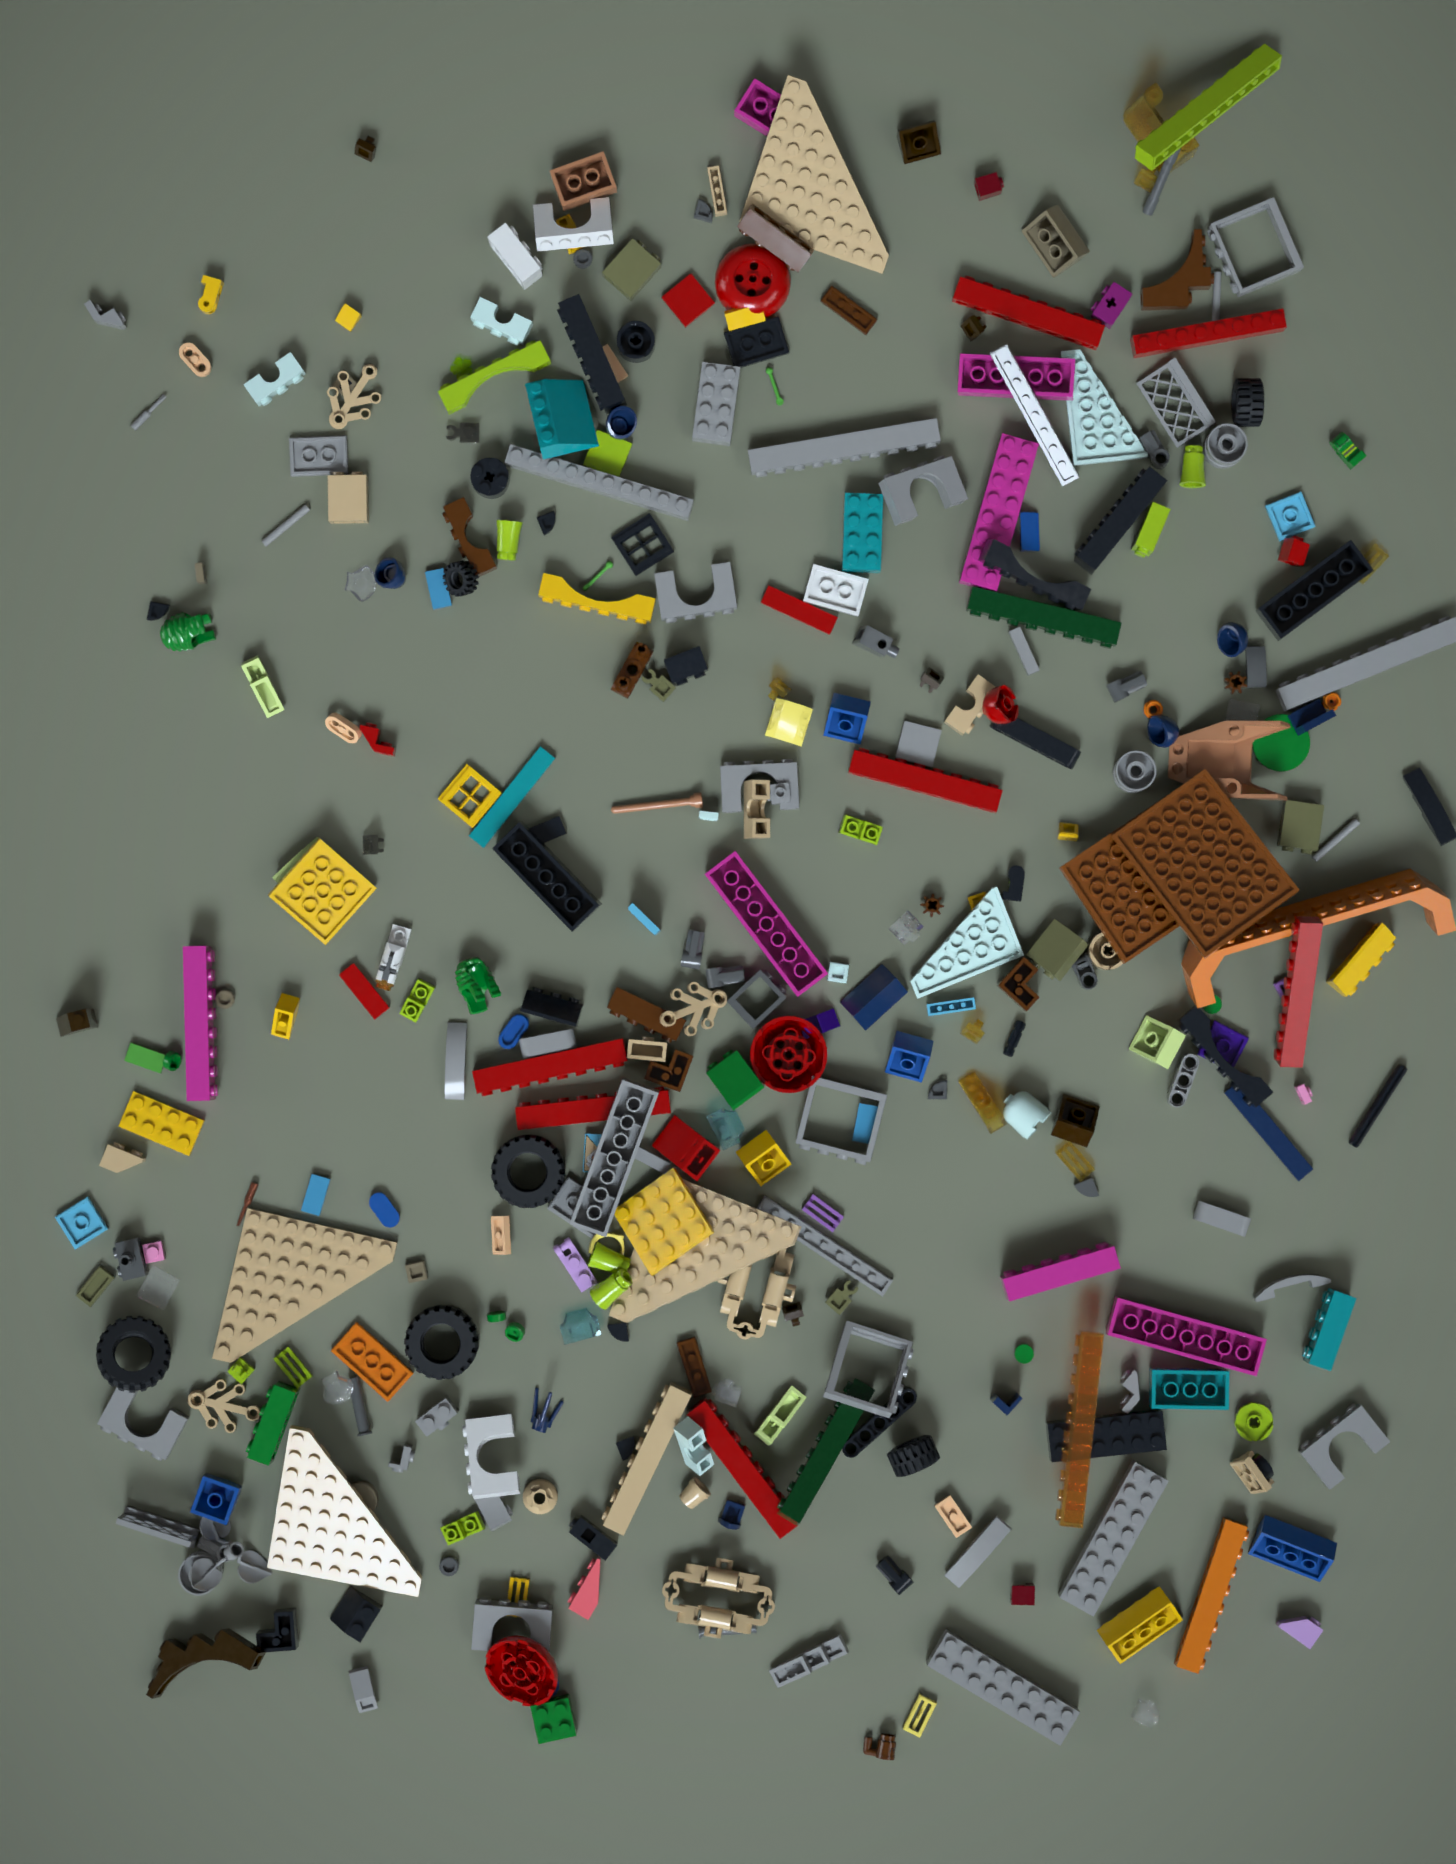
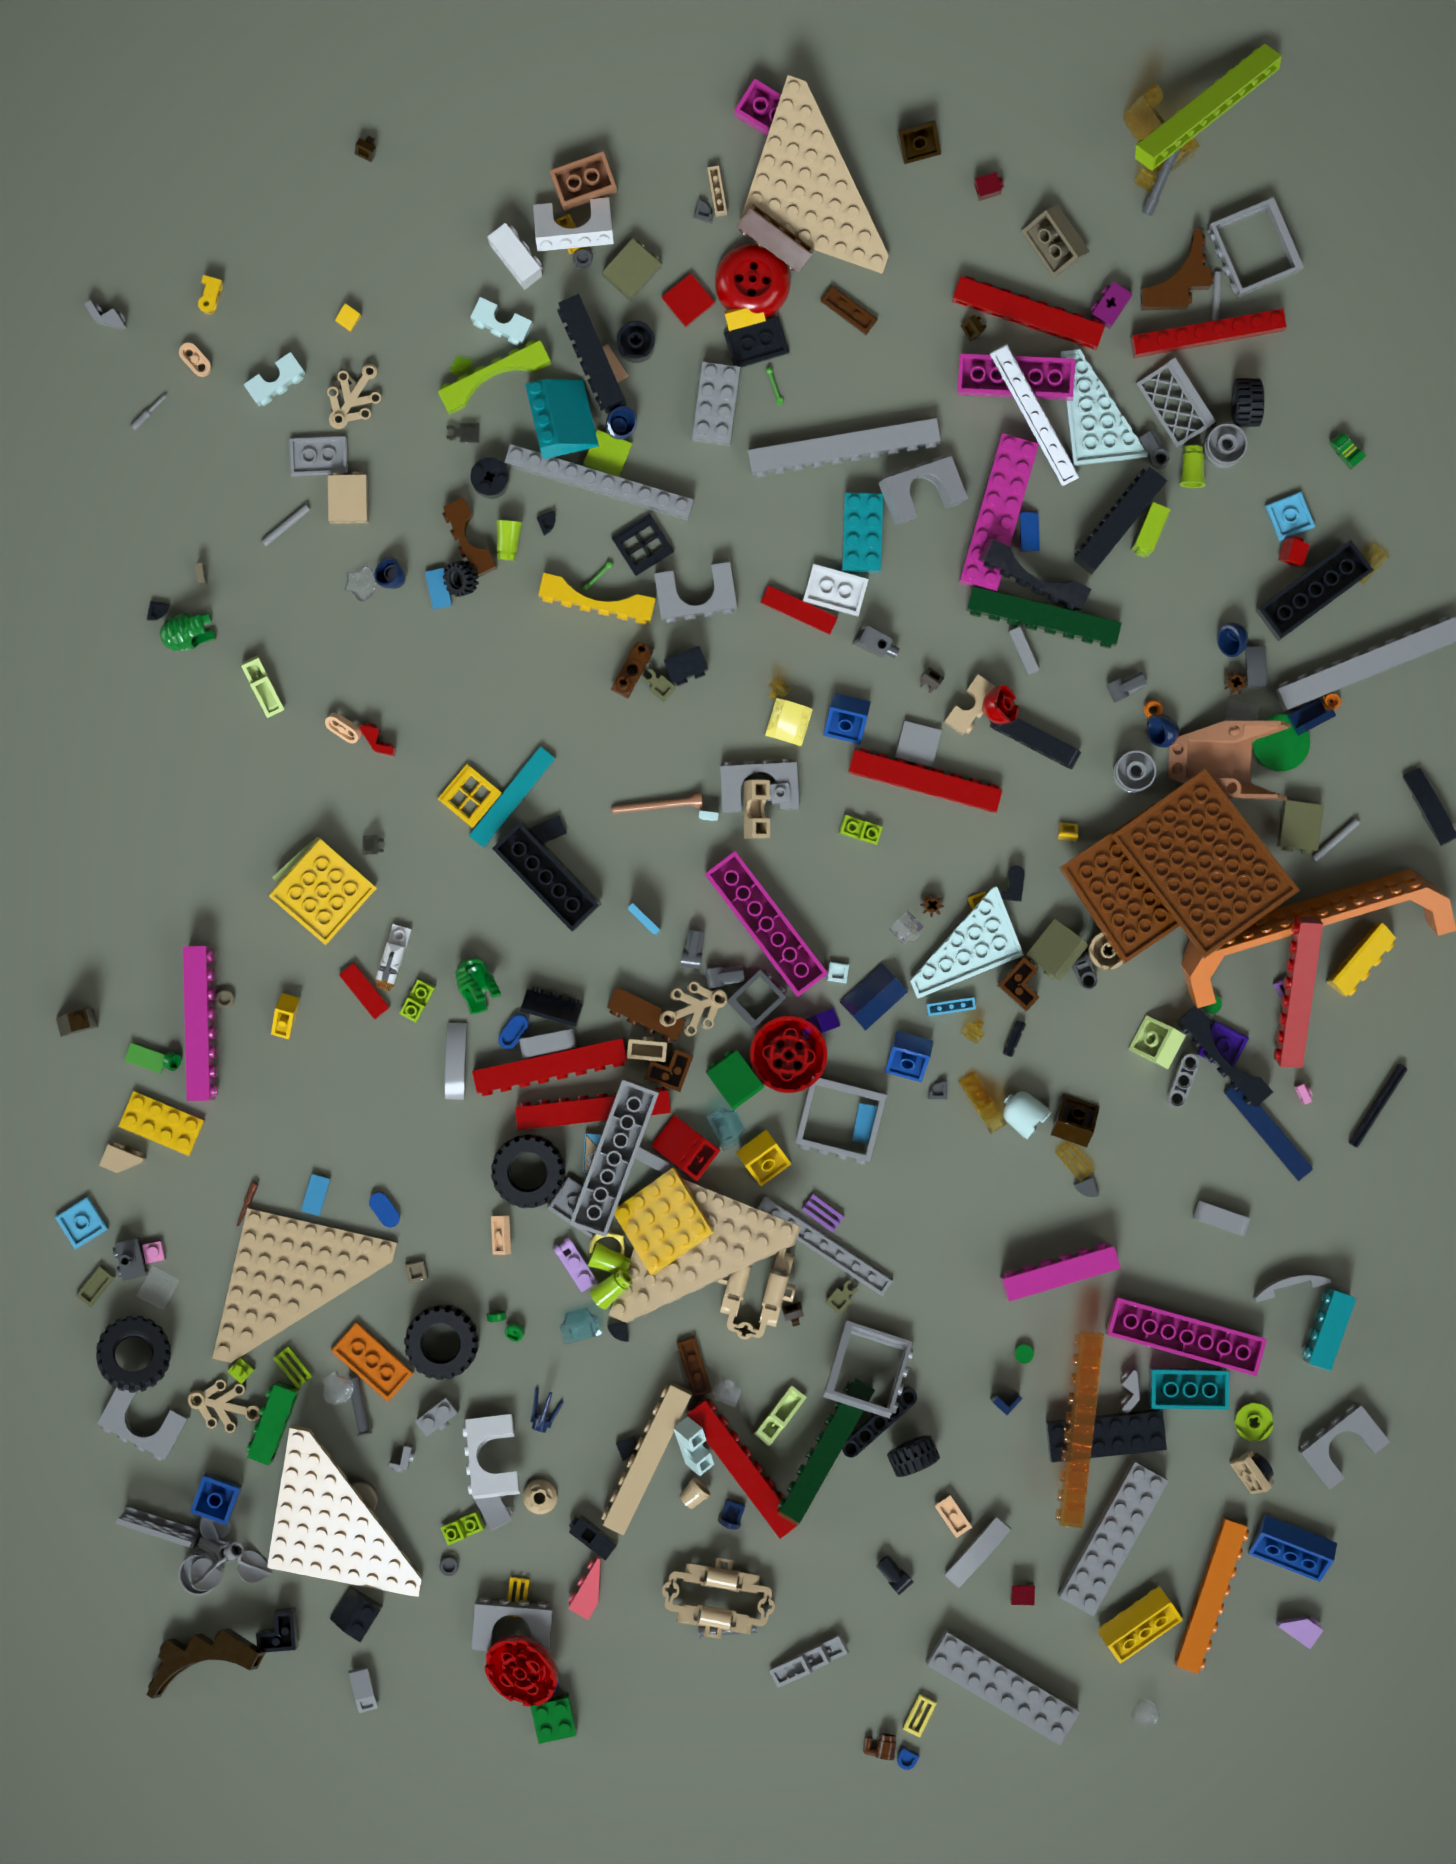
none -> blue tile [897,1746,920,1770]

